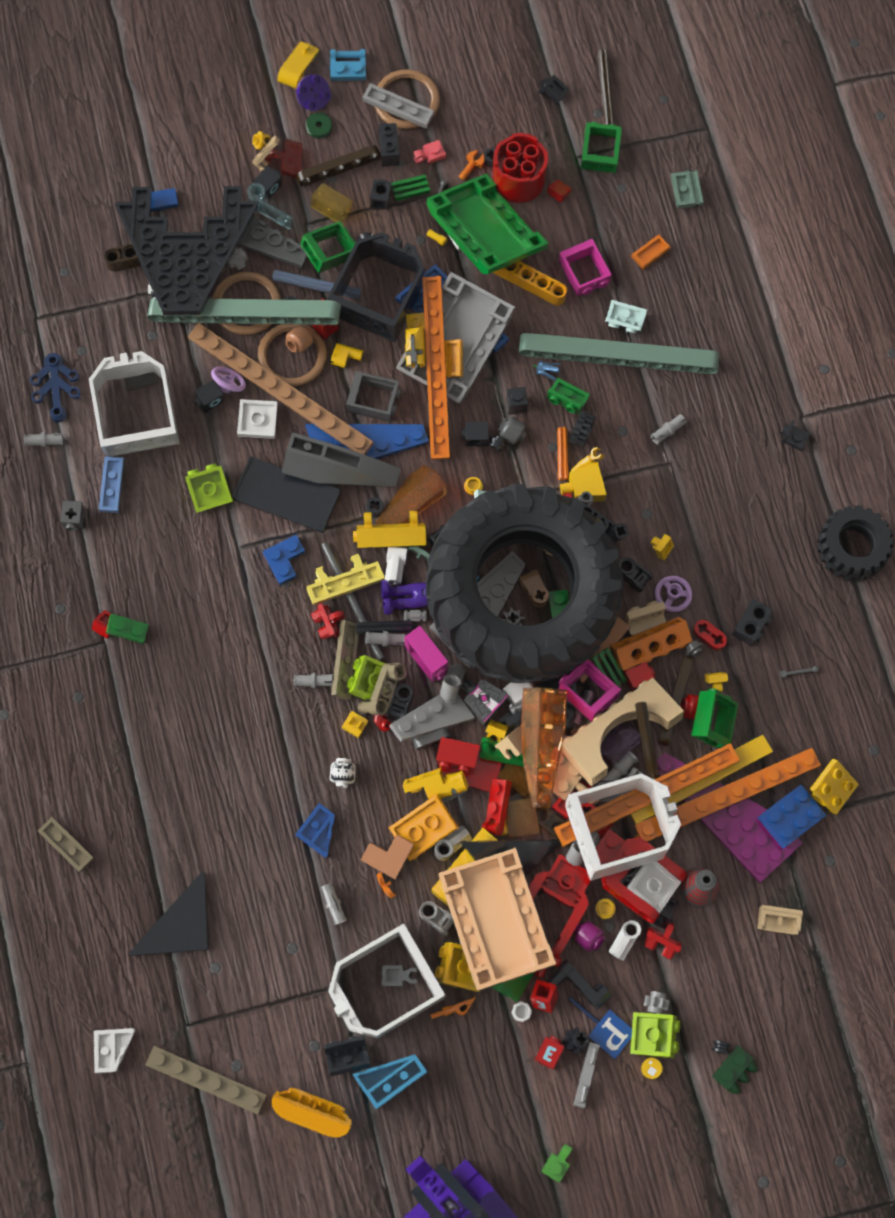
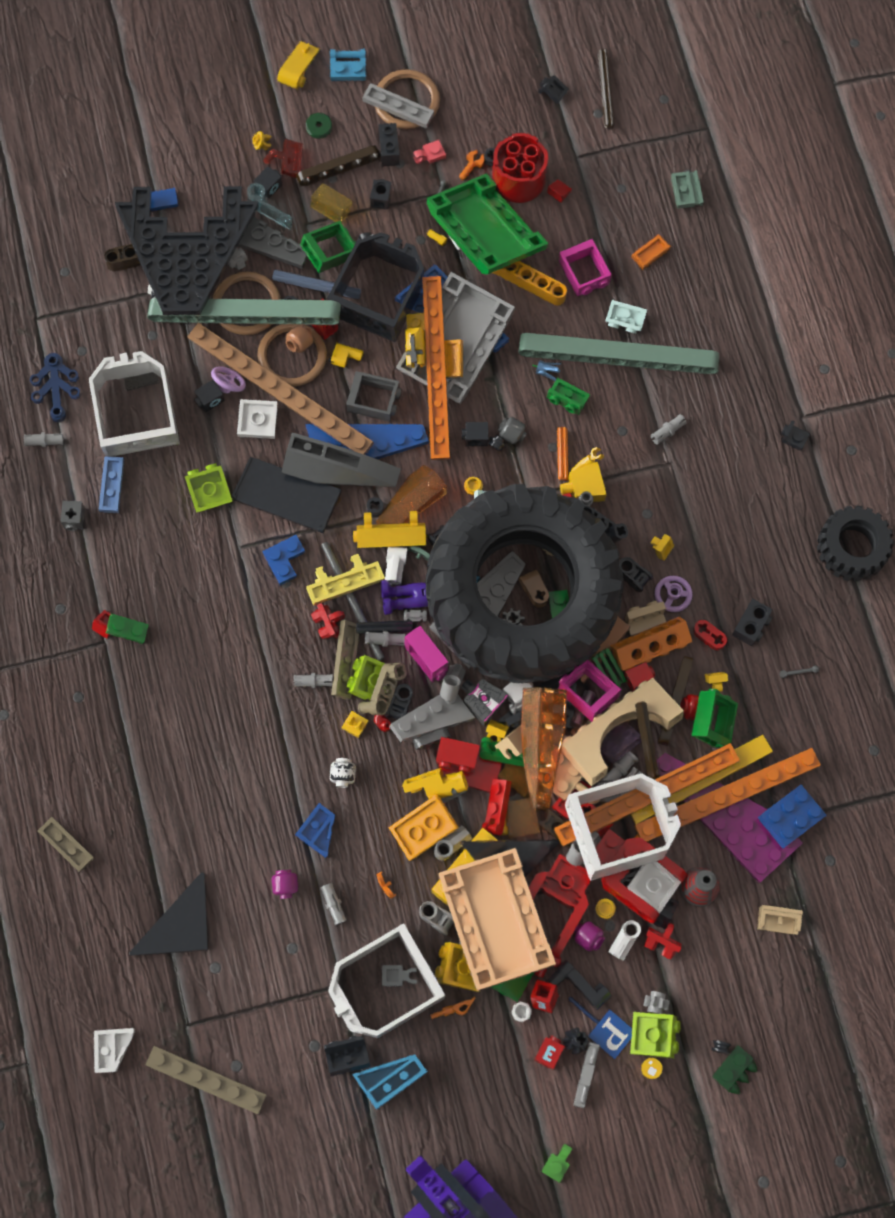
tan piece [252,136,280,171] -> none
light orange brick [272,1088,351,1137] -> none
dark purple plate [296,75,331,111] -> none
nougat tile [361,834,414,879] -> none
green tile [392,174,430,201] -> none
black brick [506,387,528,415] -> none
black tyre [569,411,596,447] -> none
green window [580,122,622,173] -> none
dark grey plate [685,640,704,657] -> none
yellow plate [810,759,859,815] -> none
none -> magenta head [271,869,298,899]

